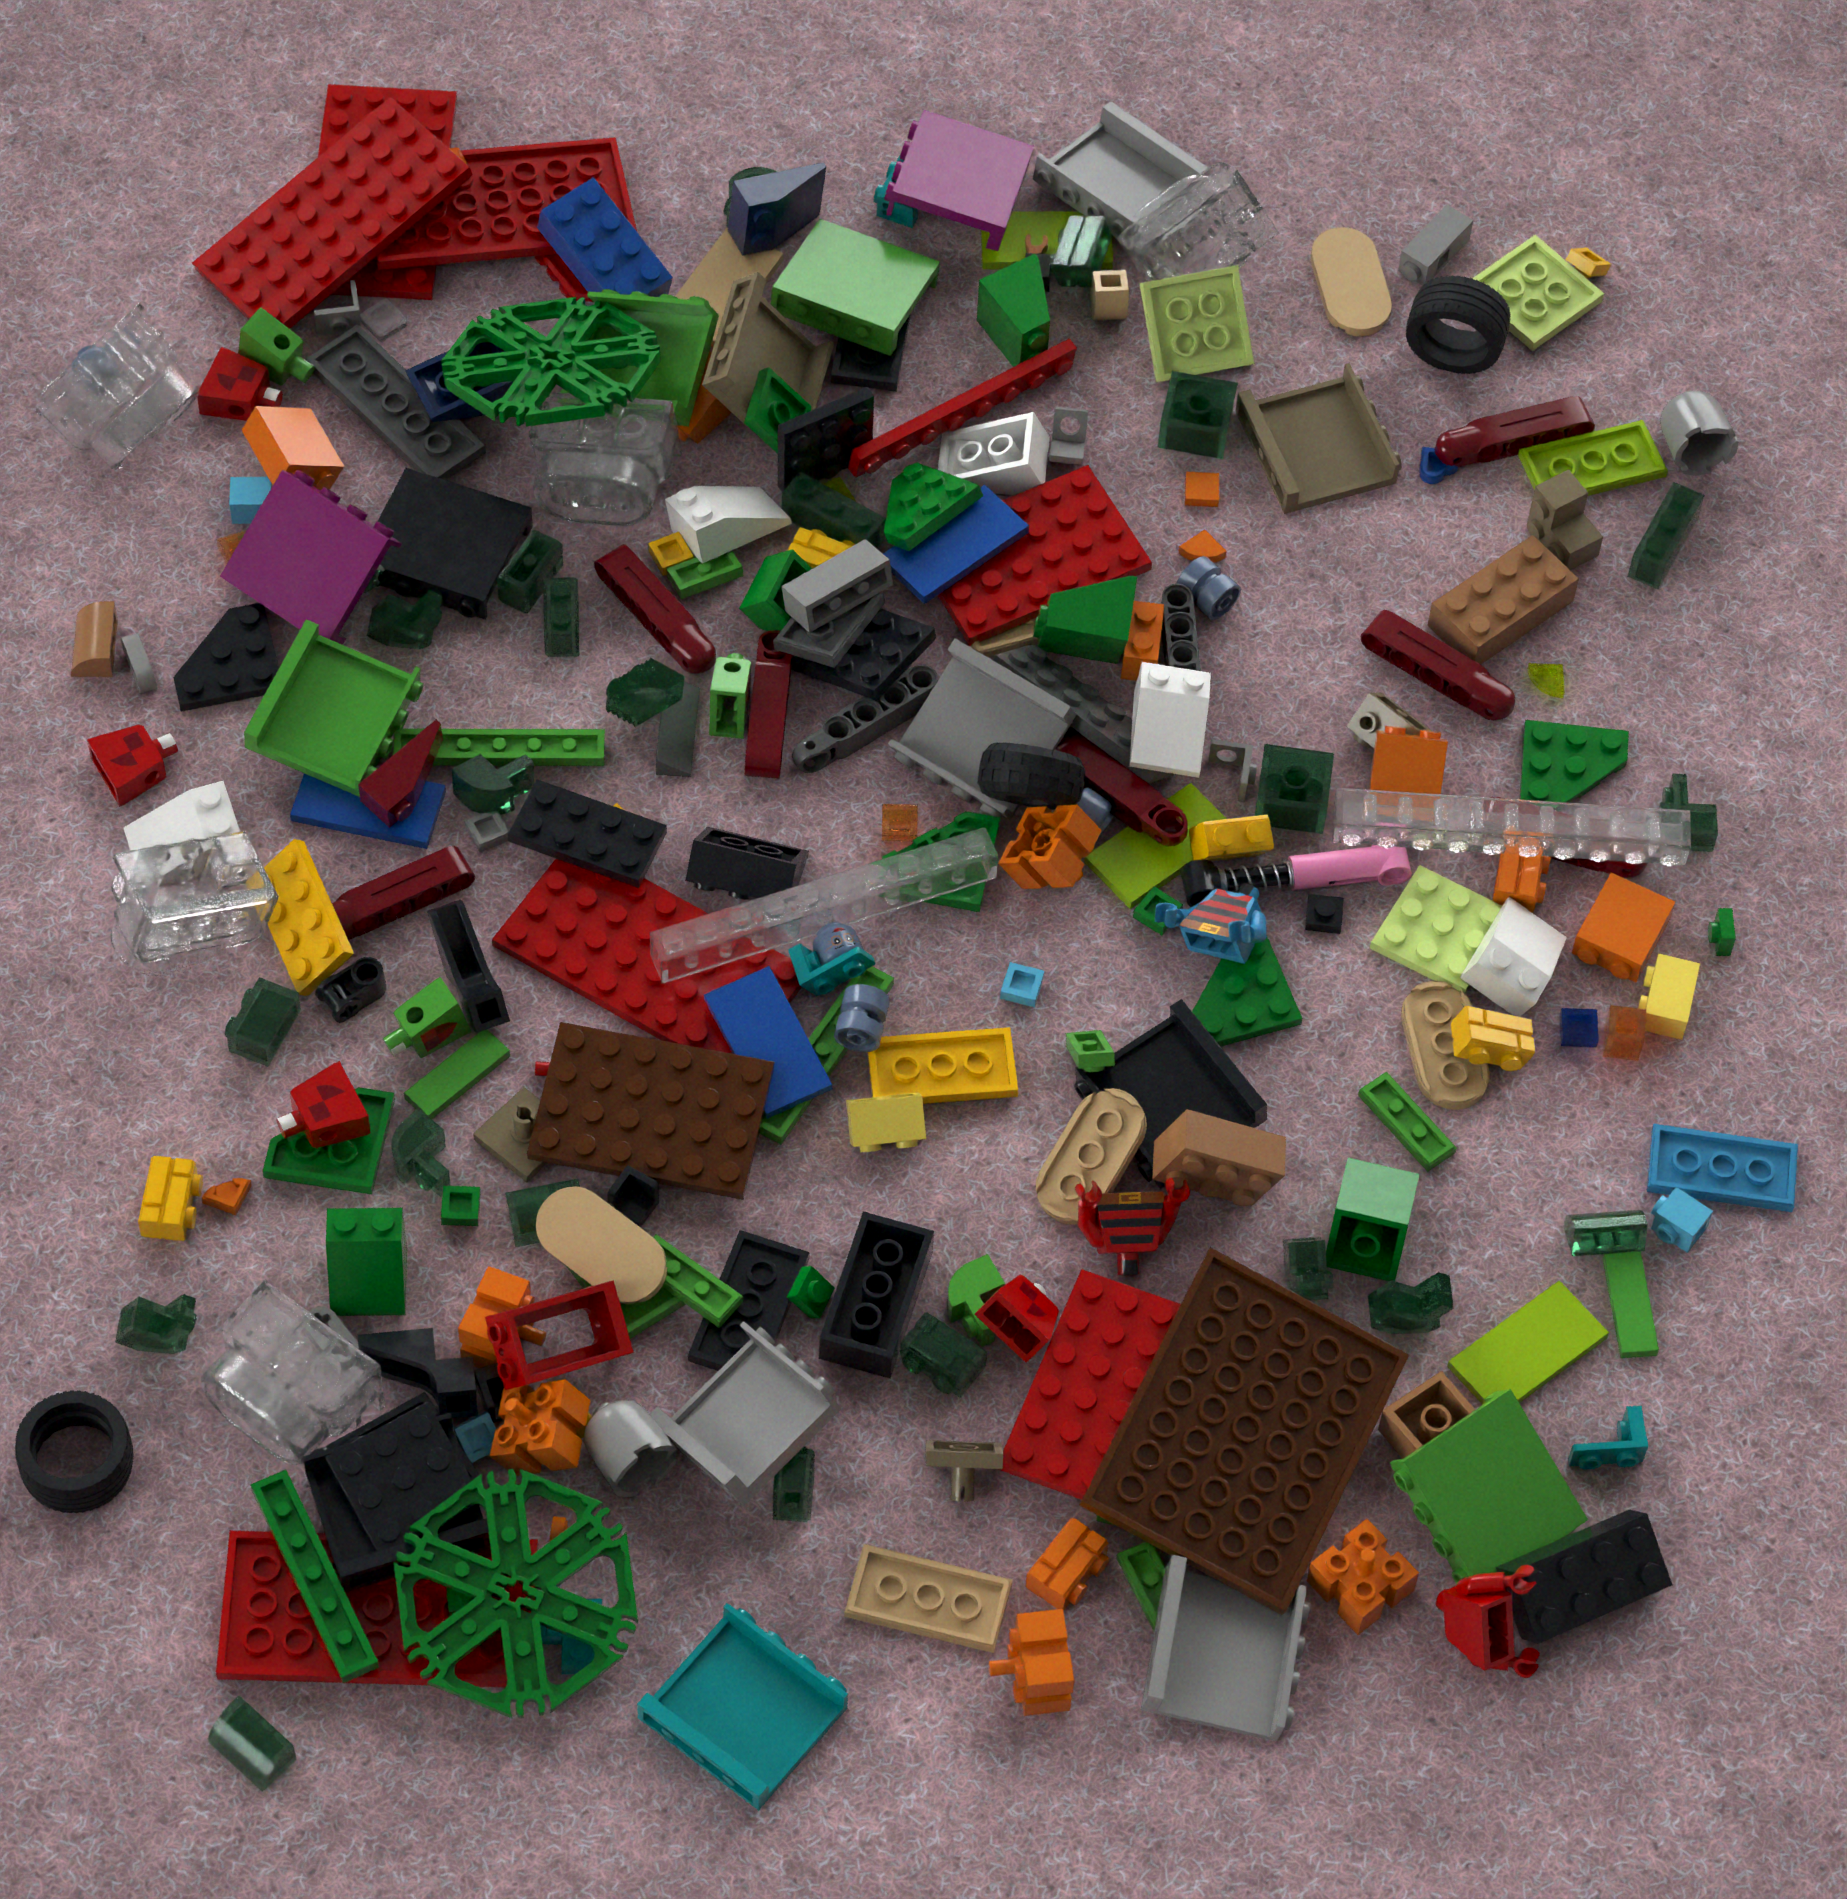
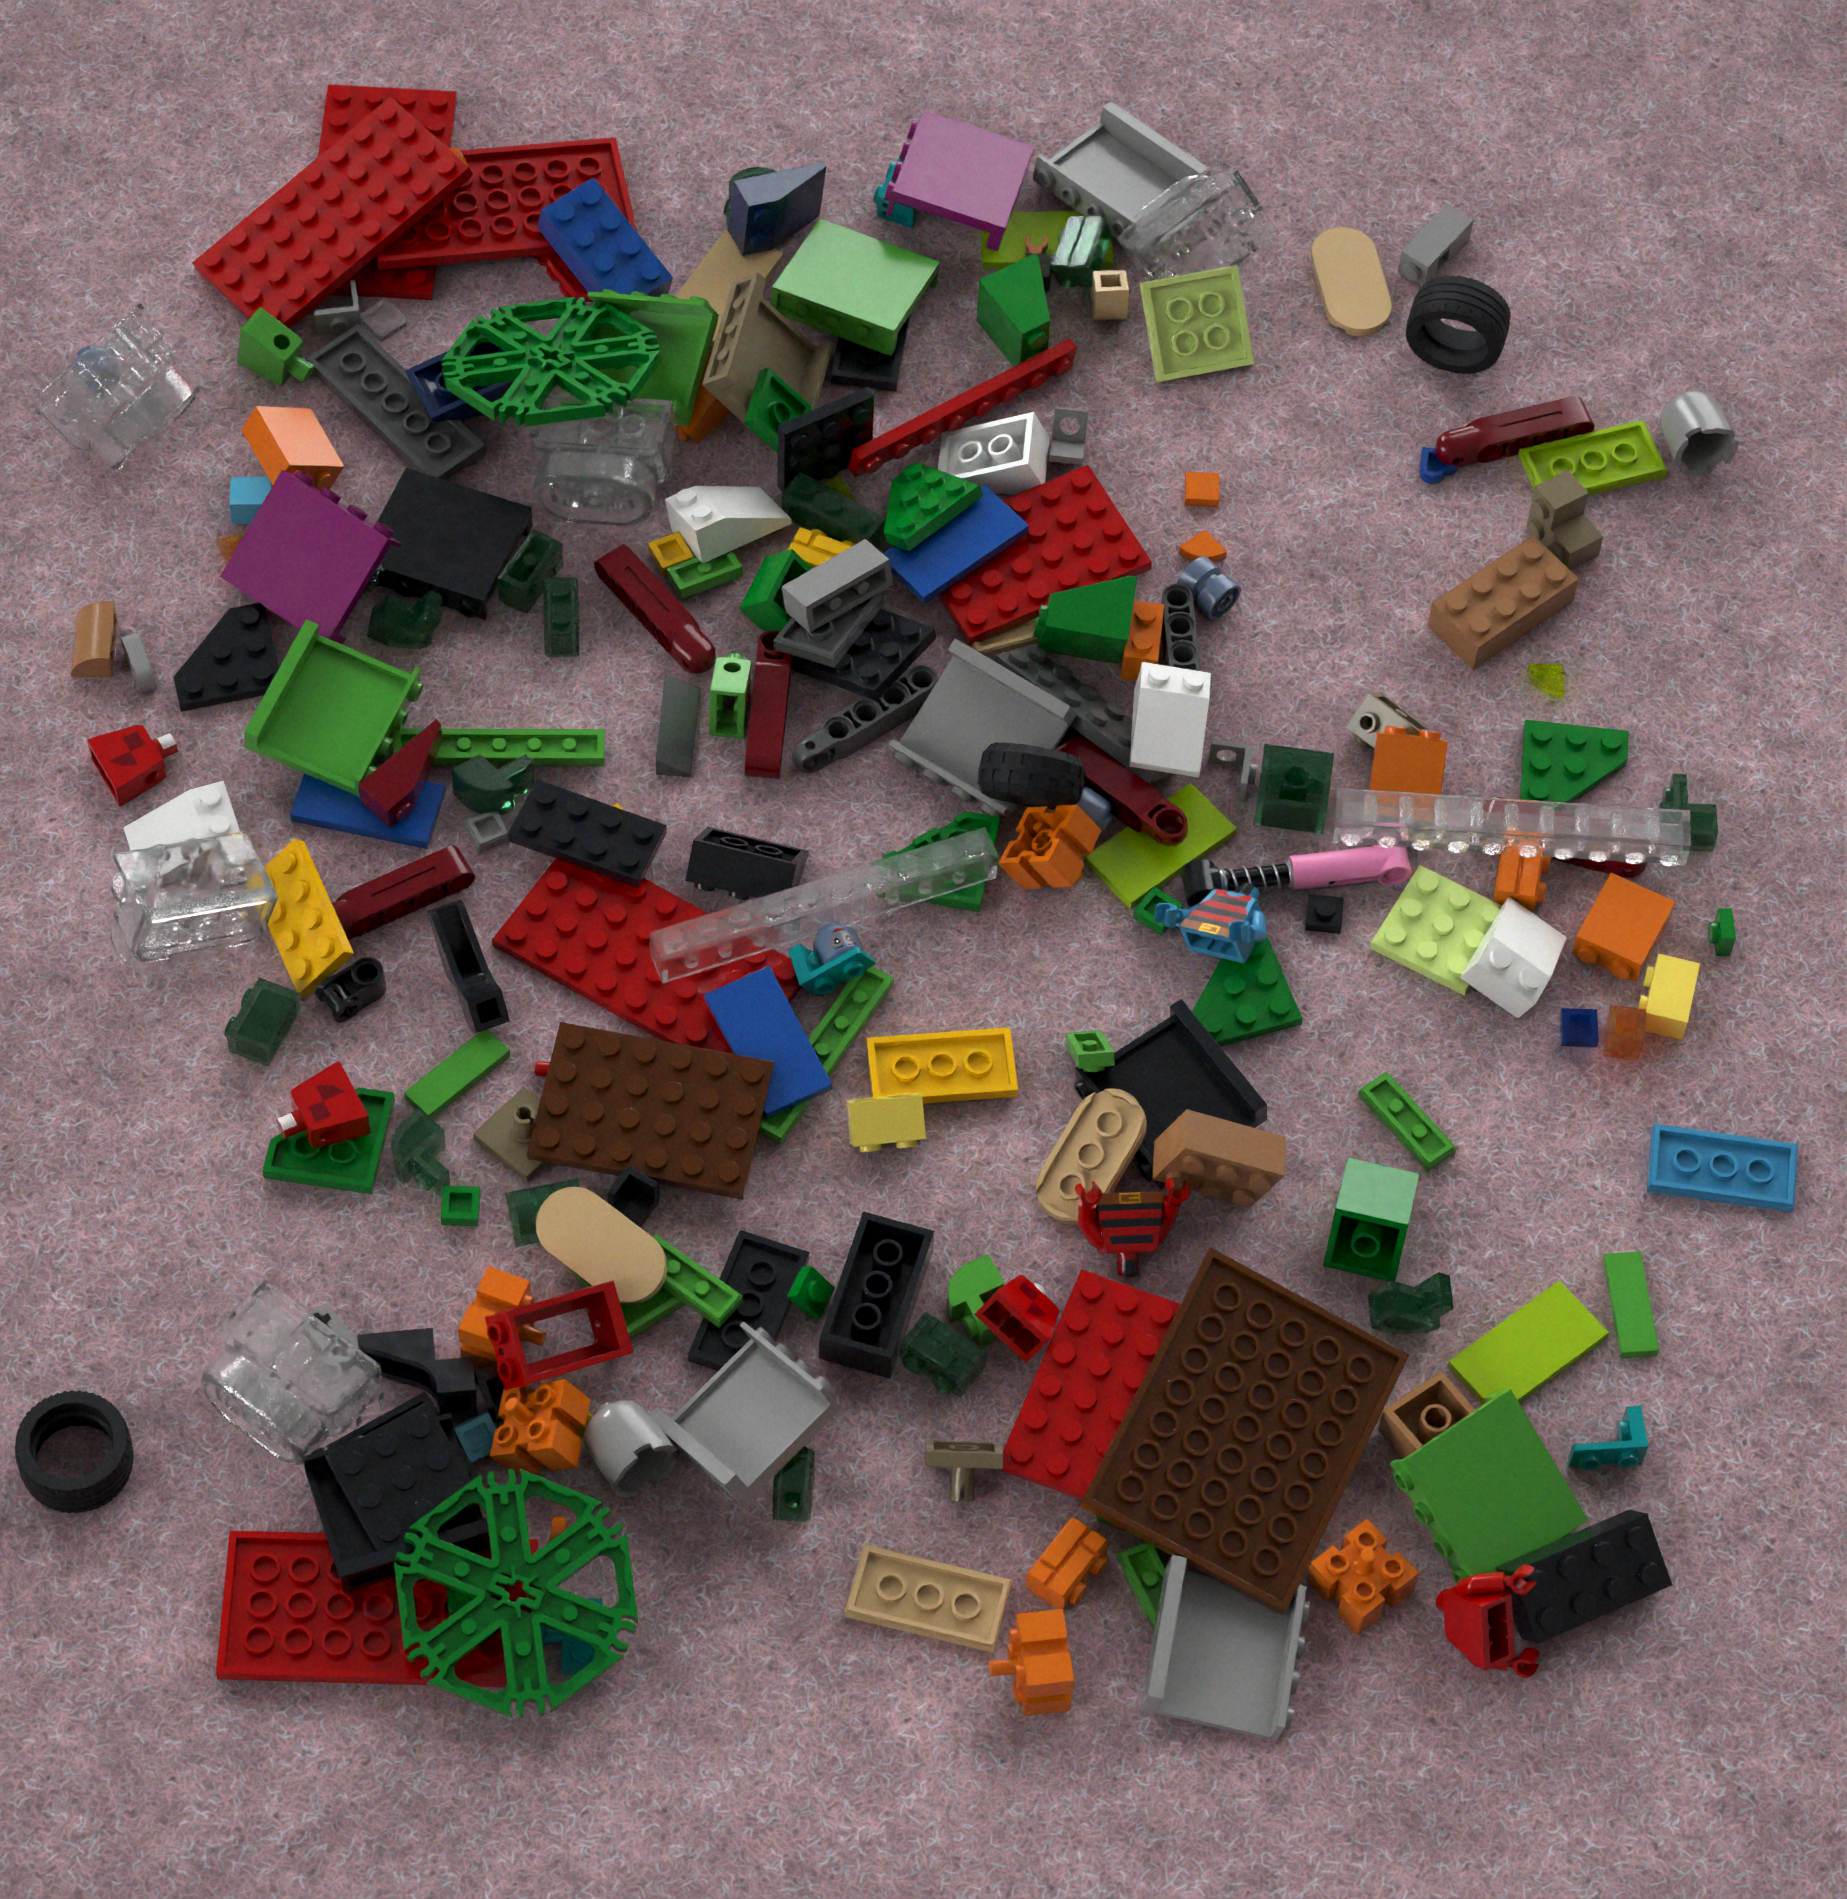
clear green brick [115,1294,197,1354] -> none
yellow brick [138,1156,203,1241] -> none
red torso [197,347,283,421] -> none
orange tile [202,1178,252,1216] -> none
clear green brick [208,1696,297,1792] -> none
green plate [250,1469,379,1683] -> none
green slope [326,1208,407,1316] -> none
bright green torso [382,977,471,1058] -> none
clear green brick [605,658,685,727] -> none
teal panel [637,1603,848,1811] -> none
sand blue wheel [834,984,890,1052] -> none
clear orange brick [882,804,918,842] -> none
medium azure plate [1000,962,1044,1008] -> none
clear green brick [1157,371,1238,459] -> none
yellow brick [1189,814,1274,862] -> none
dark tan panel [1235,363,1402,514] -> none
clear green brick [1283,1237,1334,1301] -> none
dark red piece [1360,610,1516,721] -> none
tan tile [1401,981,1490,1110] -> none
yellow brick [1451,1006,1535,1071] -> none
yellowish green plate [1472,235,1604,351] -> none
clear green brick [1563,1209,1648,1256] -> none
yellow plate [1565,248,1611,278] -> none
clear green brick [1627,482,1705,590] -> none
medium azure brick [1651,1187,1713,1253] -> none

